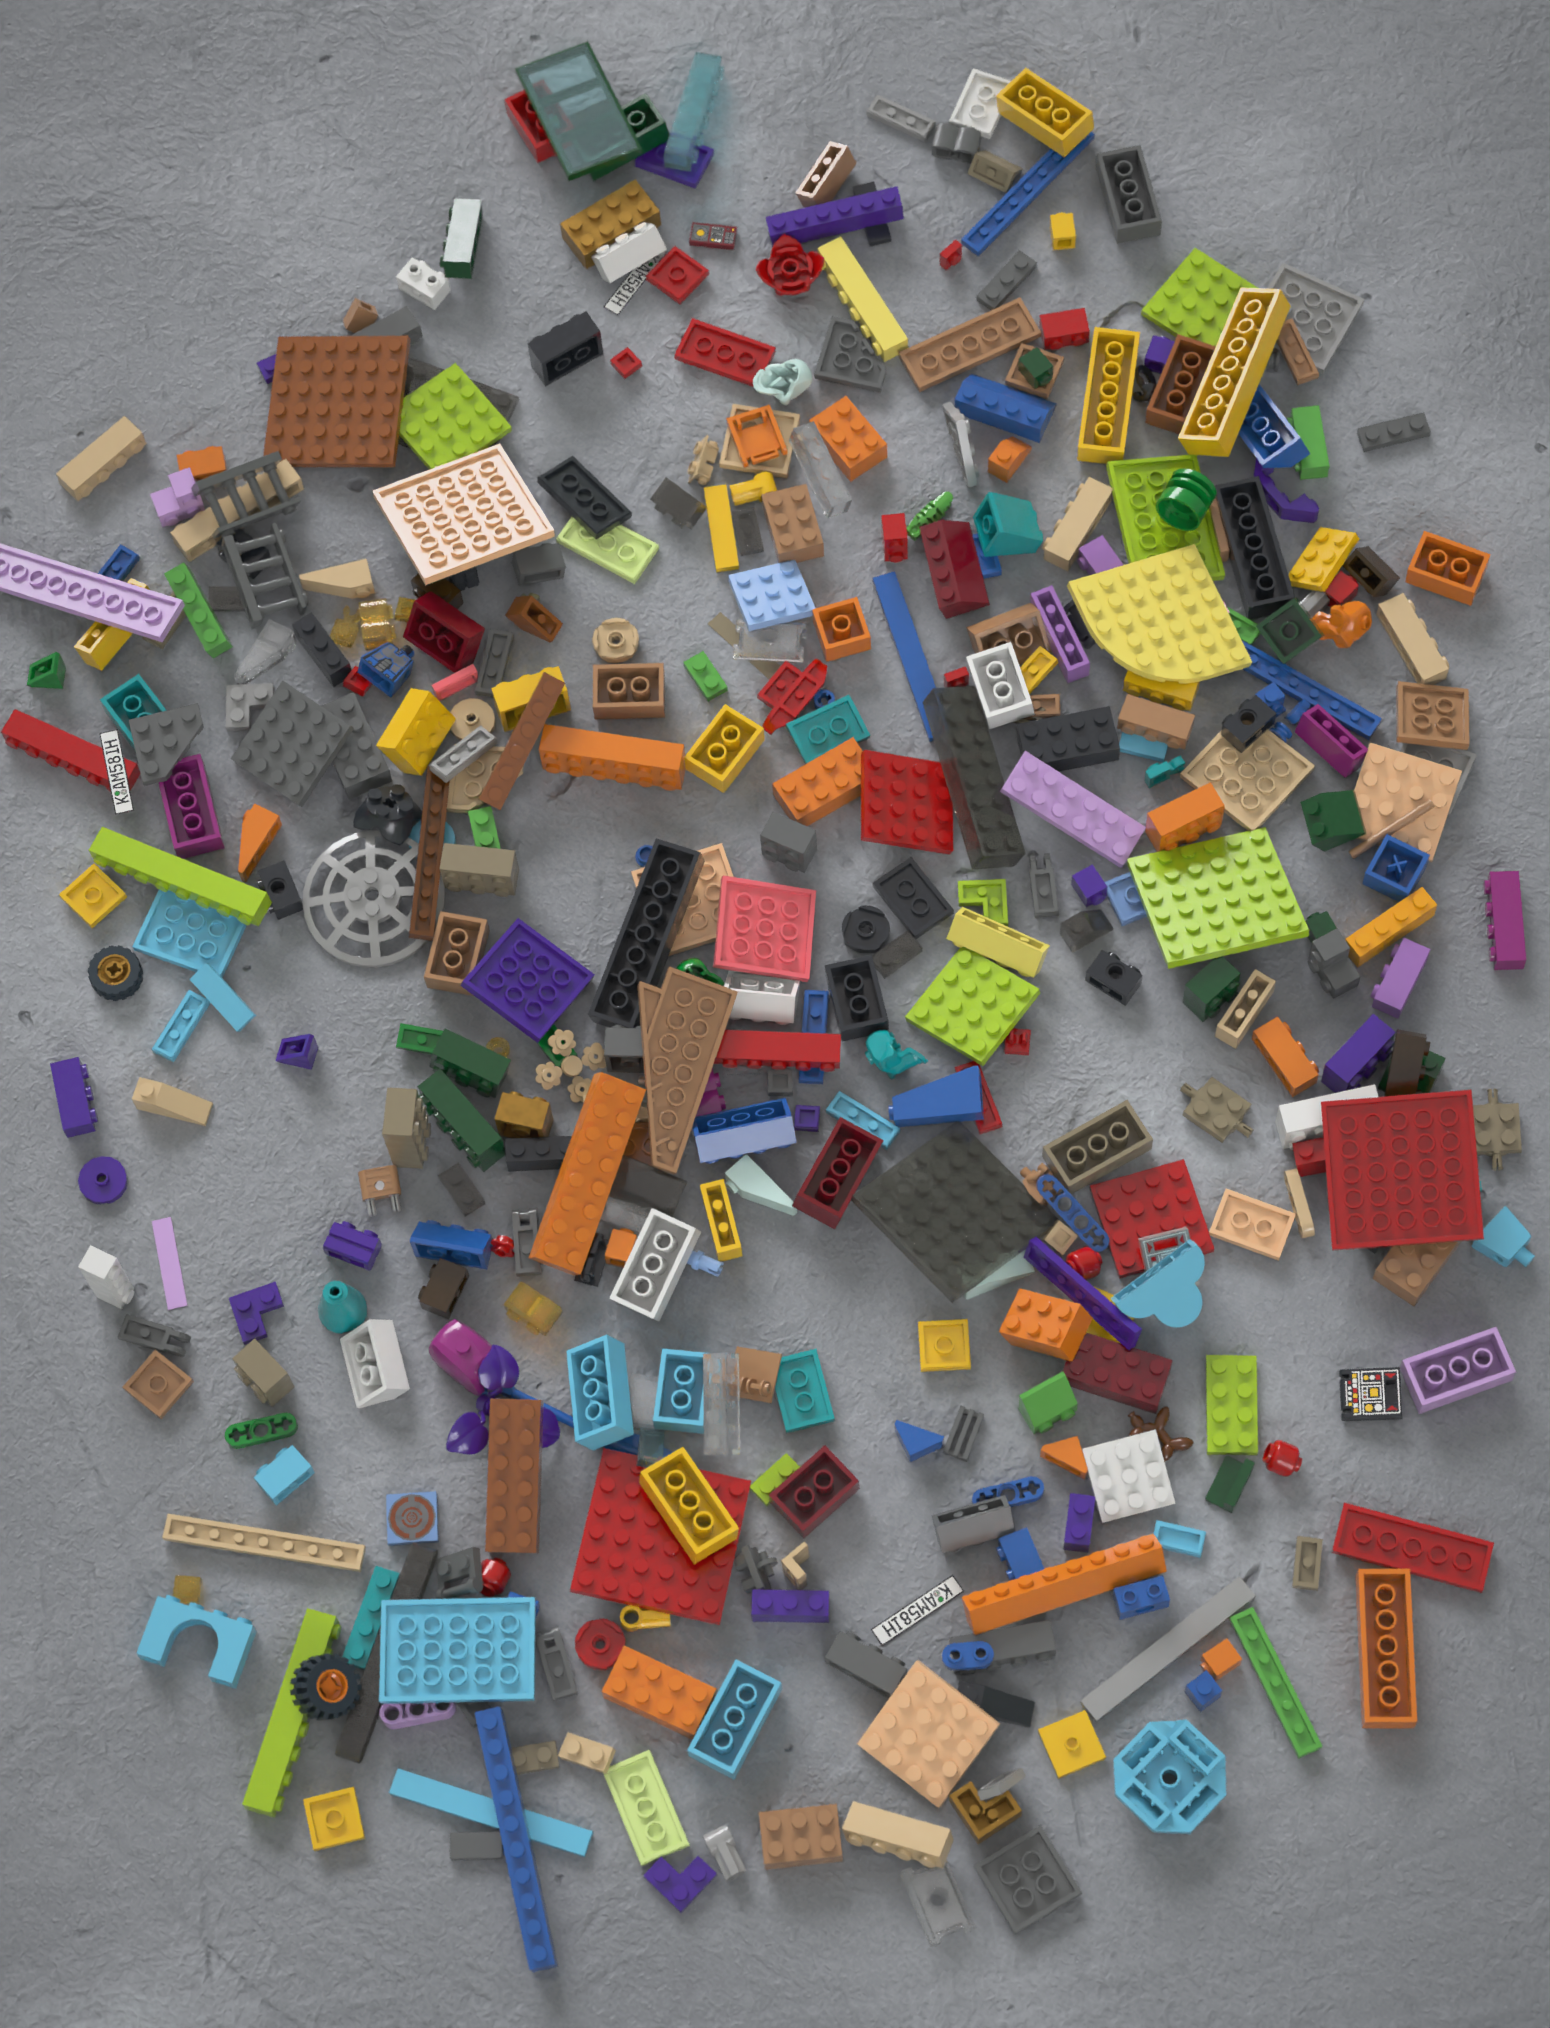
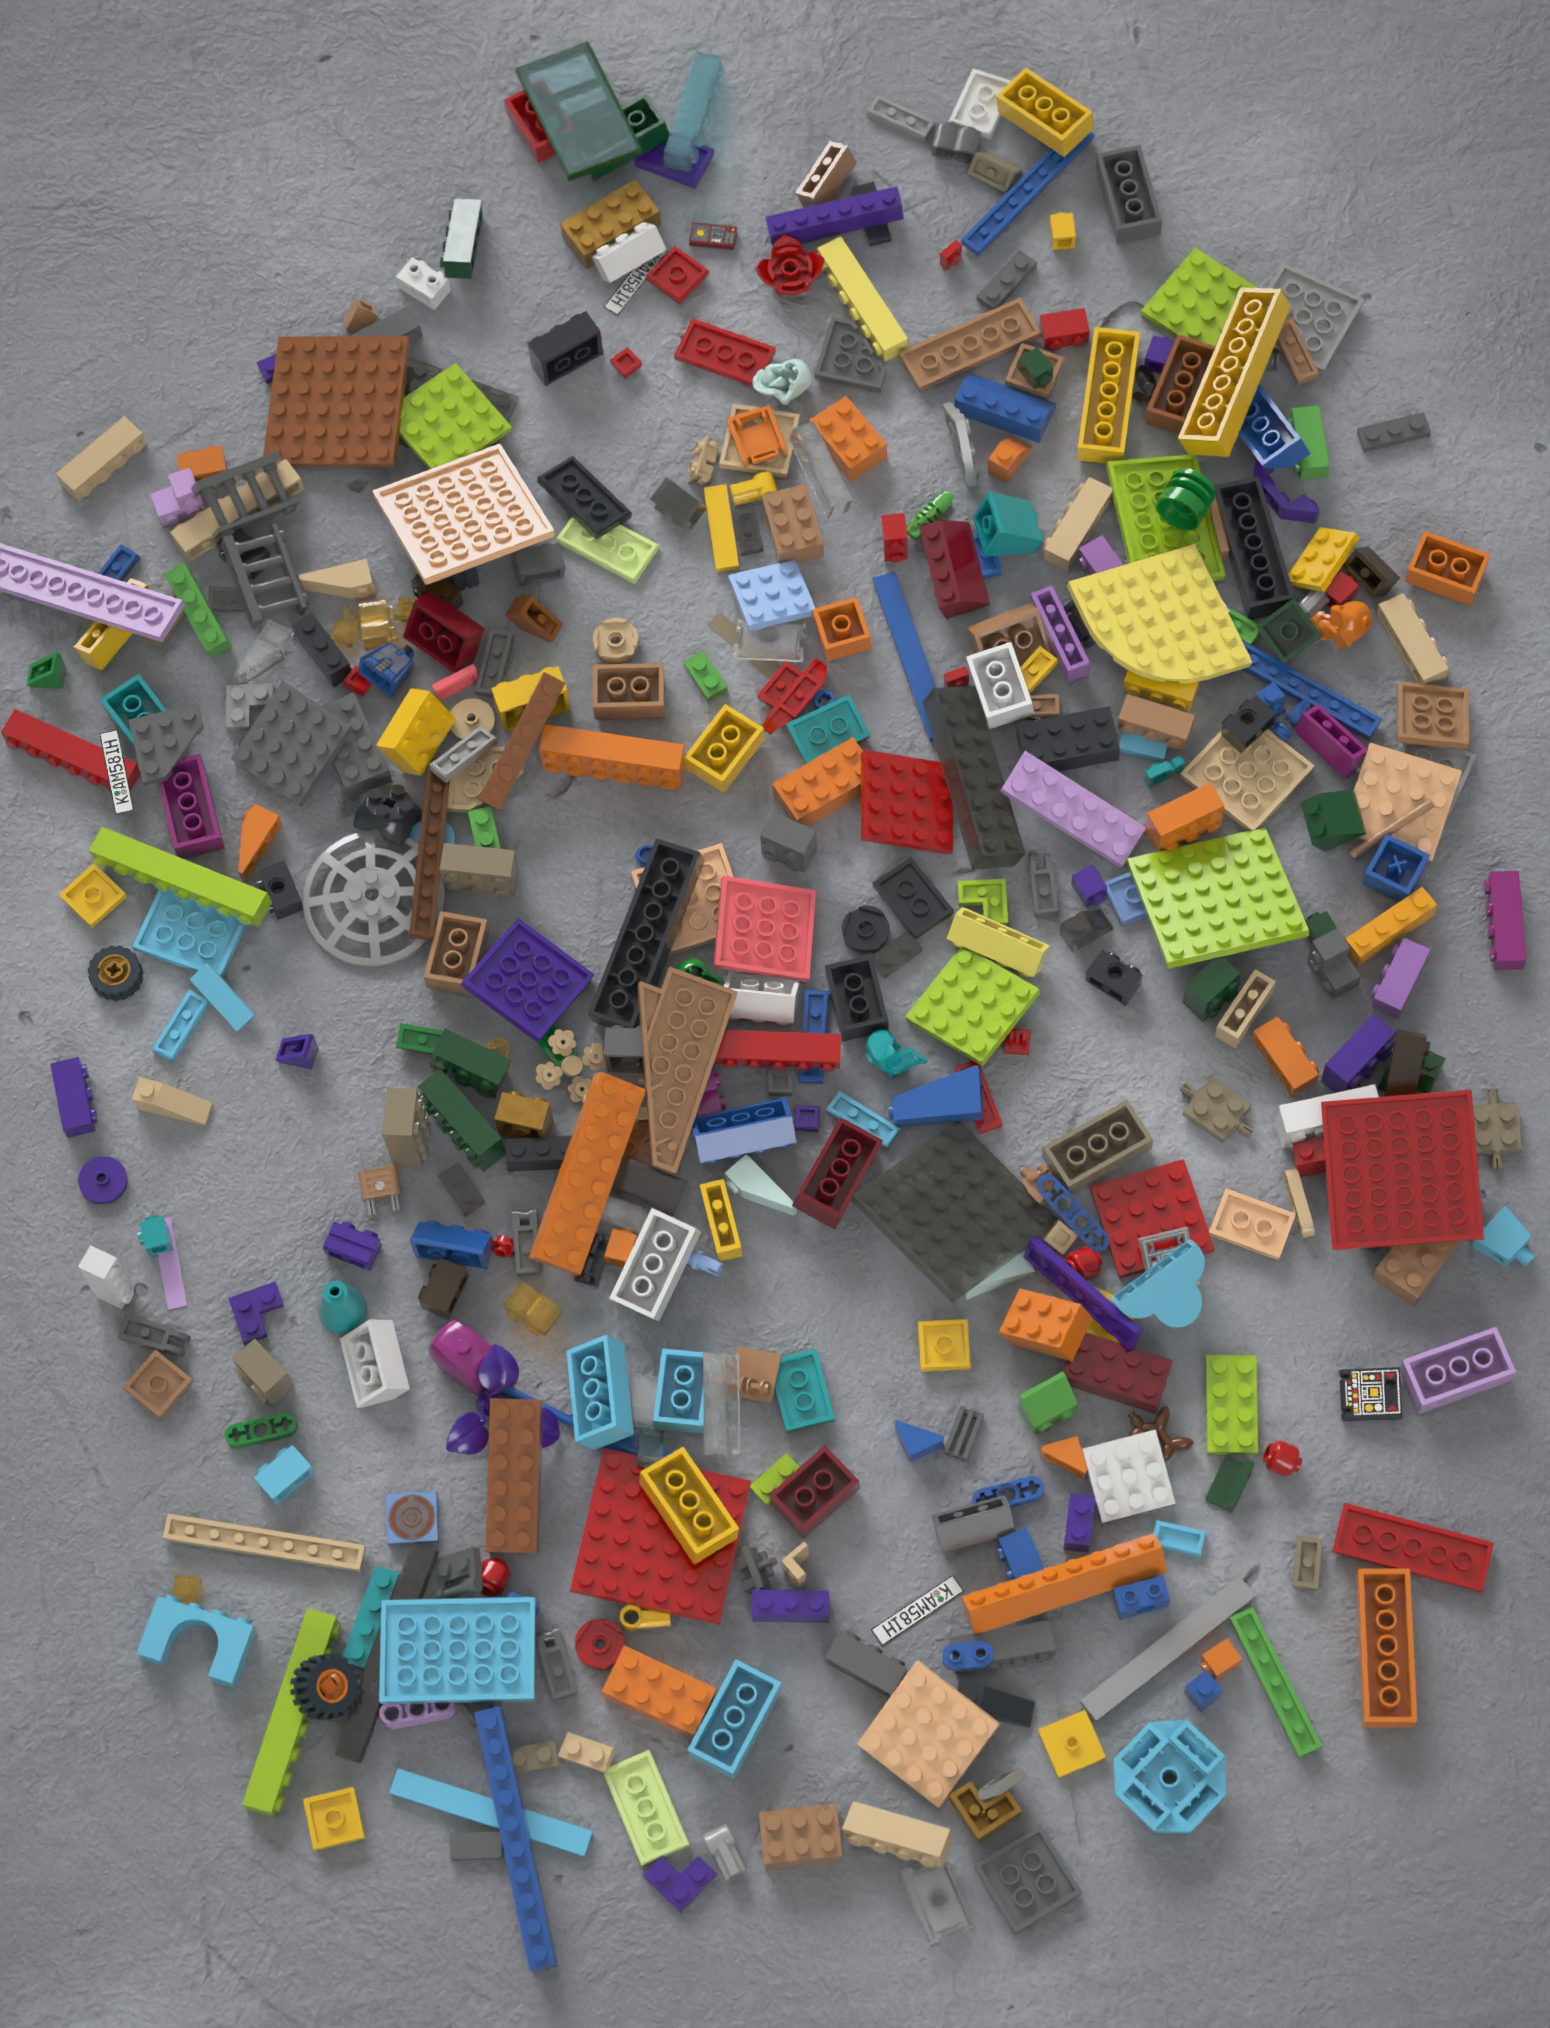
none -> teal brick [137,1215,174,1257]

